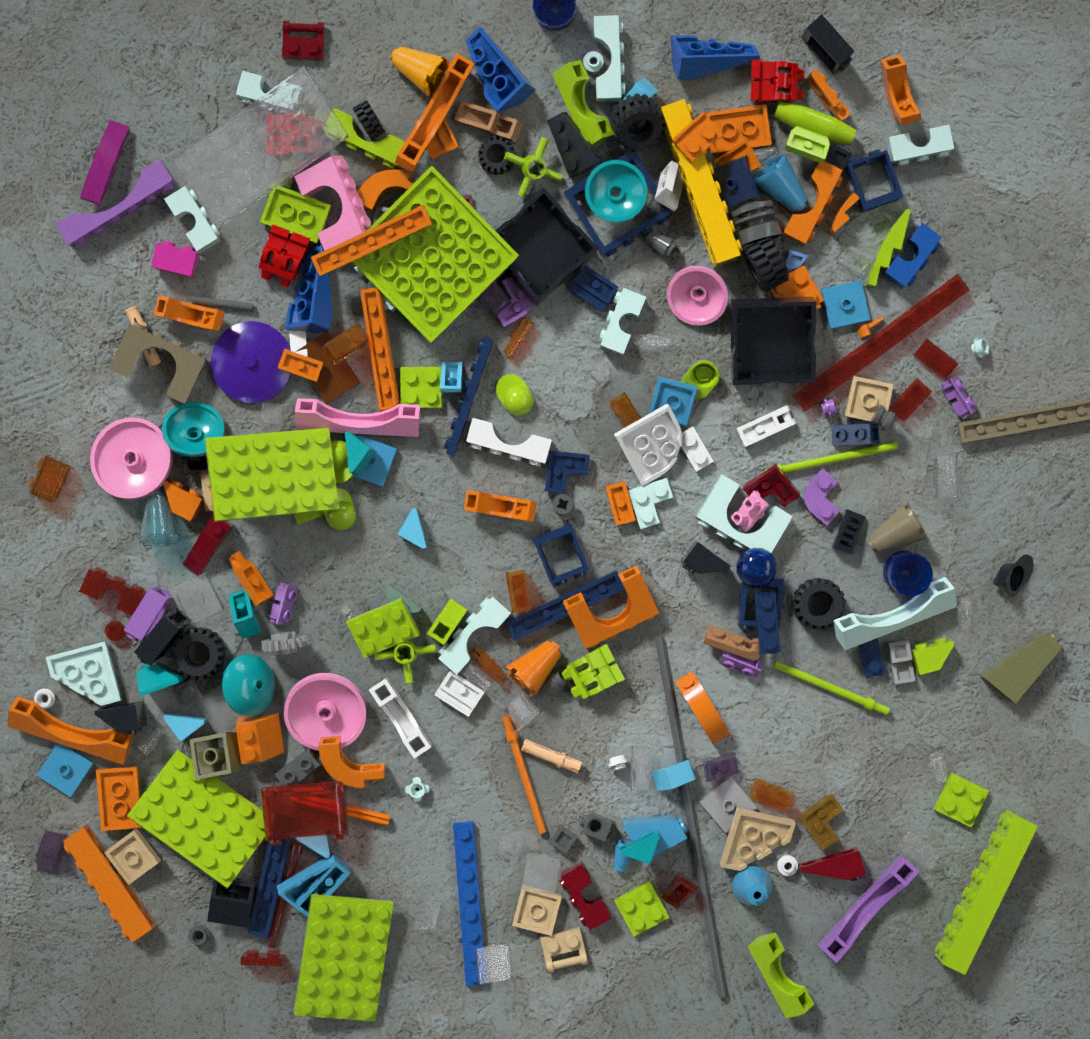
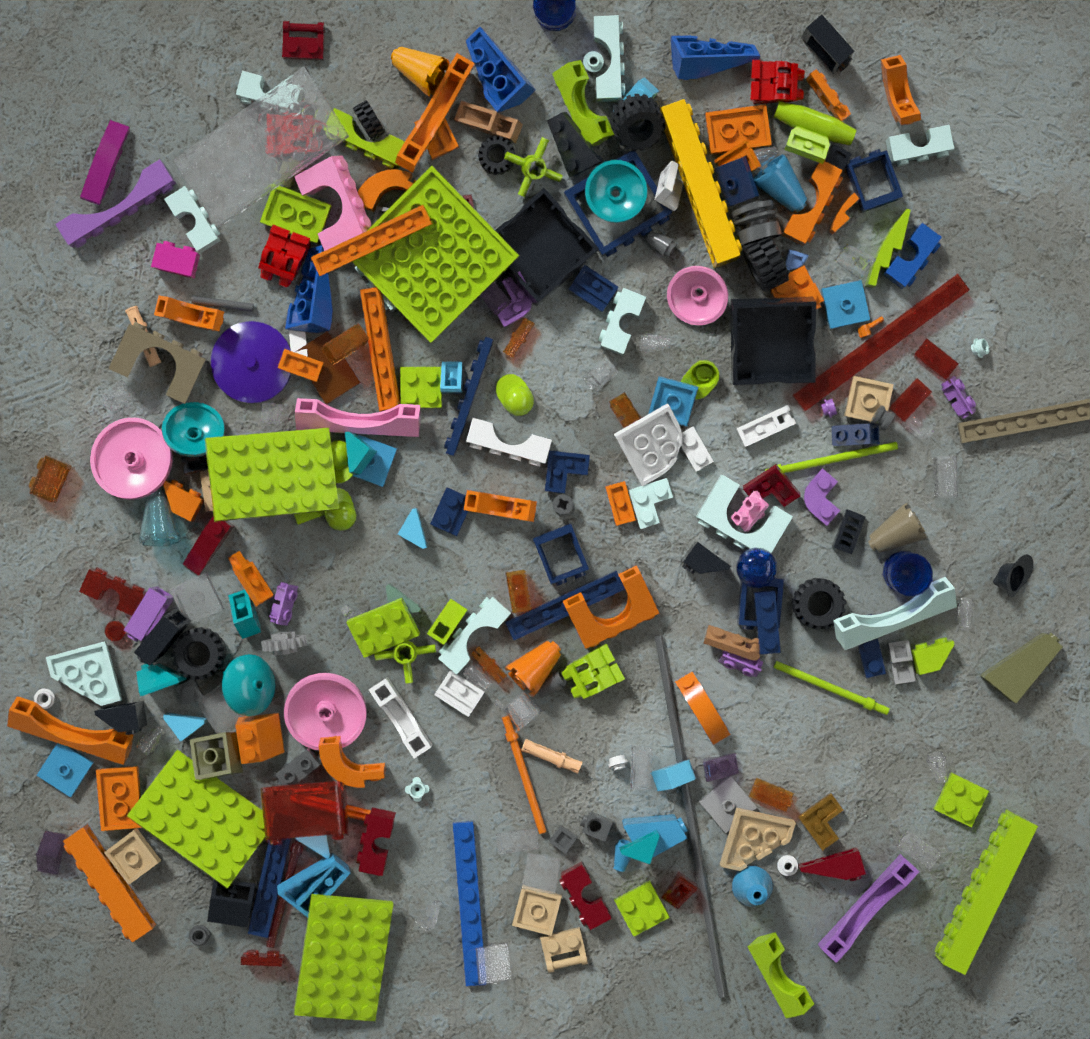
orange plate [672,112,723,163] -> none
none -> dark red arch [356,807,396,876]
none -> dark blue plate [430,487,468,536]

